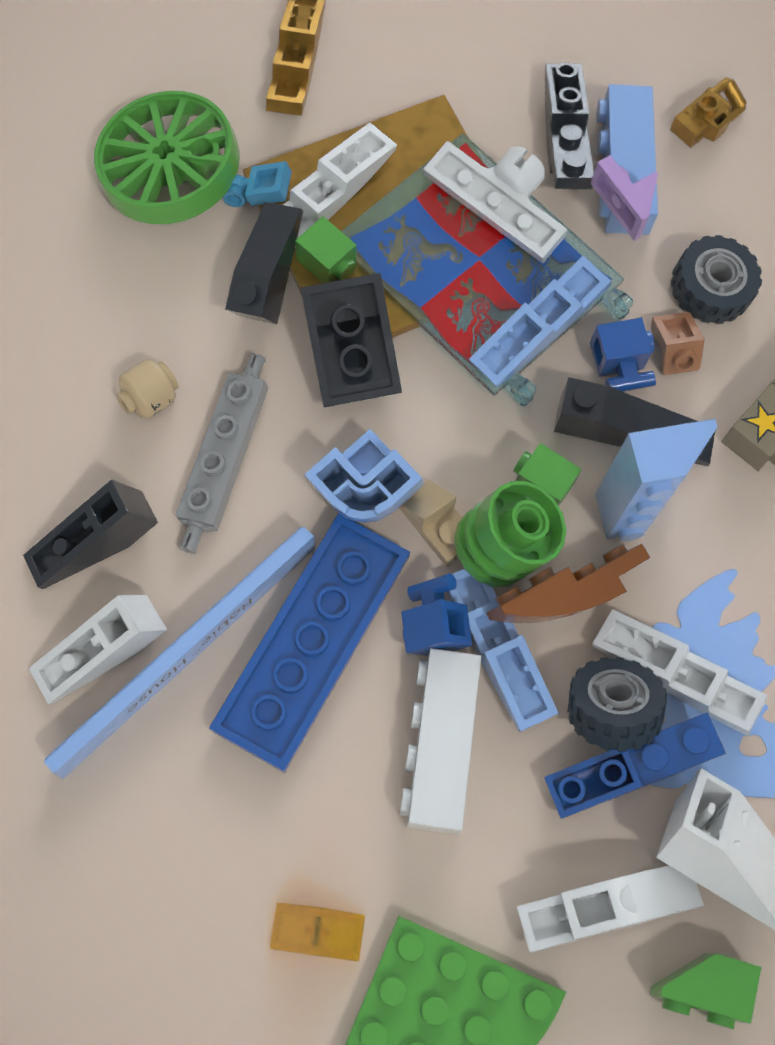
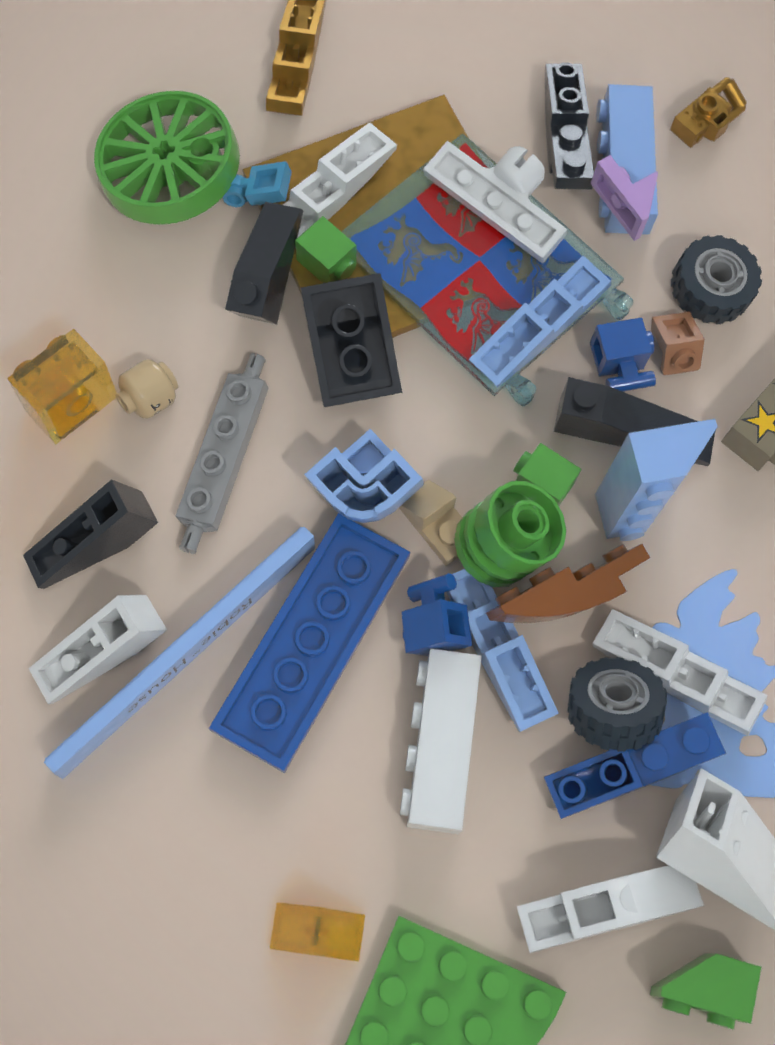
none -> clear yellow brick [7,328,117,445]

